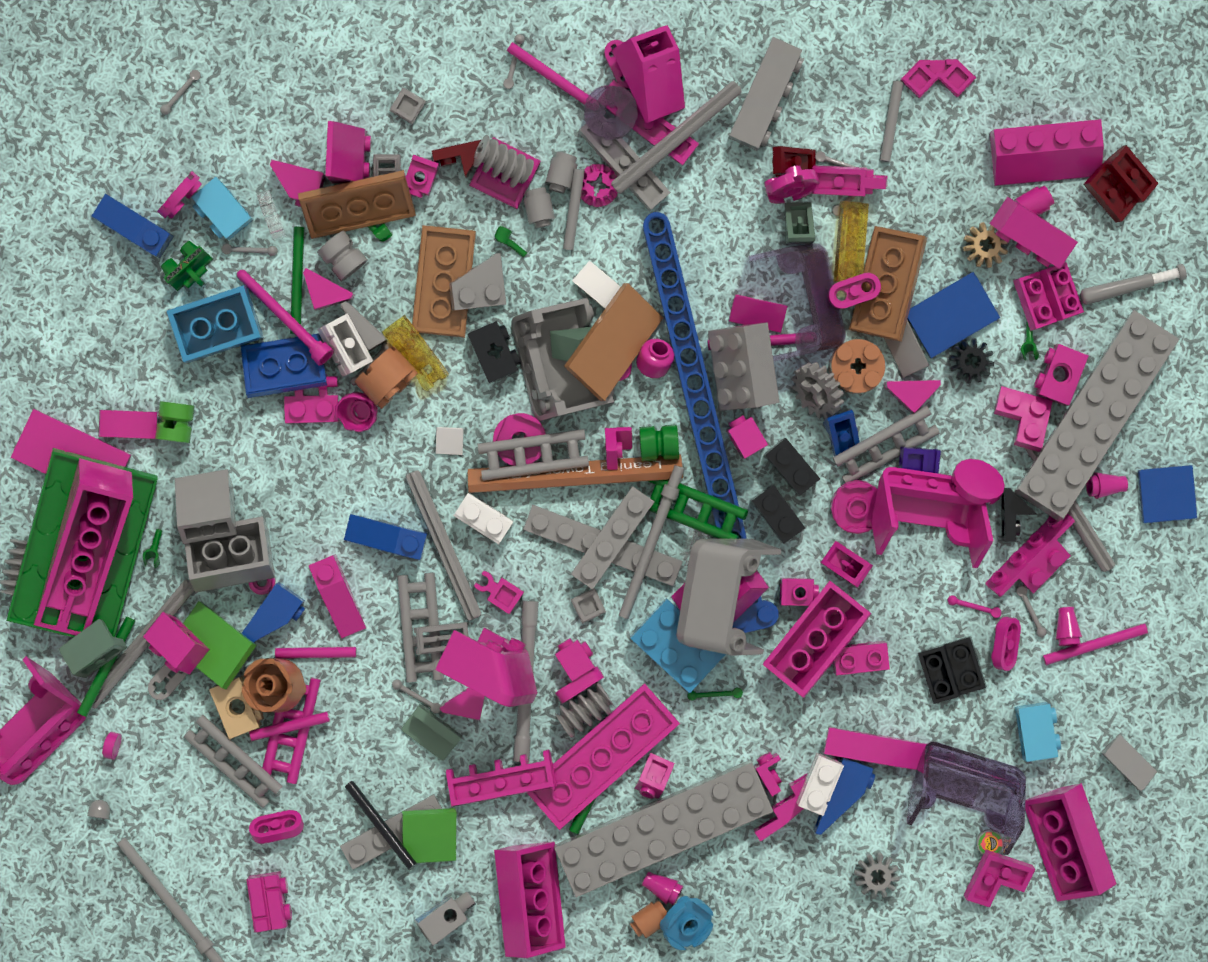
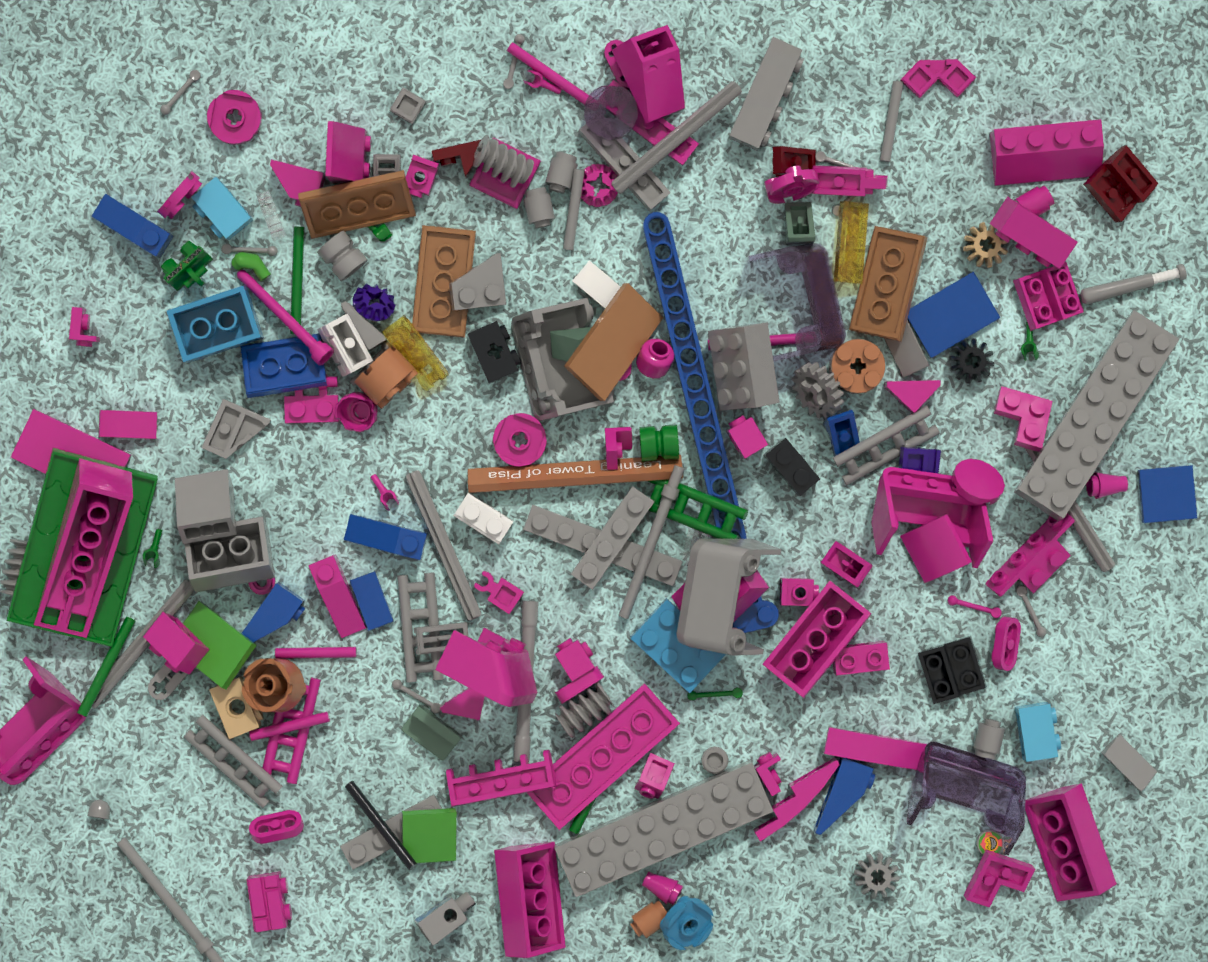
sand green panel [59,619,127,678] -> none
dark pink tile [102,732,122,760] -> none
bright green wheel [155,401,195,443] -> none
dark pink slope [303,268,355,310] -> none
white slope [436,427,464,455] -> none
light grey bar [477,429,589,481] -> none
green hand [495,226,527,257] -> none
light grey tile [571,588,606,624] -> none
dark pink slope [729,294,788,333] -> none
black brick [750,484,805,544] -> none
white brick [796,753,844,816] -> none
dark pink plate [827,273,881,309] -> none
dark pink tile [830,480,877,534] -> none
black slope [1001,488,1037,542] -> none
dark pink brick [1034,344,1089,406] -> none
dark pink bar [1043,623,1148,665] -> none
dark pink cone [1056,607,1082,646] -> none
none -> dark pink bracket [69,307,100,347]
none -> light grey wing [202,399,271,459]
none -> dark pink plate [207,90,262,145]
none -> bright green arm [231,252,271,282]
none -> blue tile [350,571,394,631]
none -> dark purple gear [353,283,396,321]
none -> dark pink hand [370,474,399,511]
none -> dark pink hand [523,69,562,94]
none -> light grey tile [701,746,728,774]
none -> dark pink slope [900,514,972,583]
none -> light grey brick [974,719,1005,760]

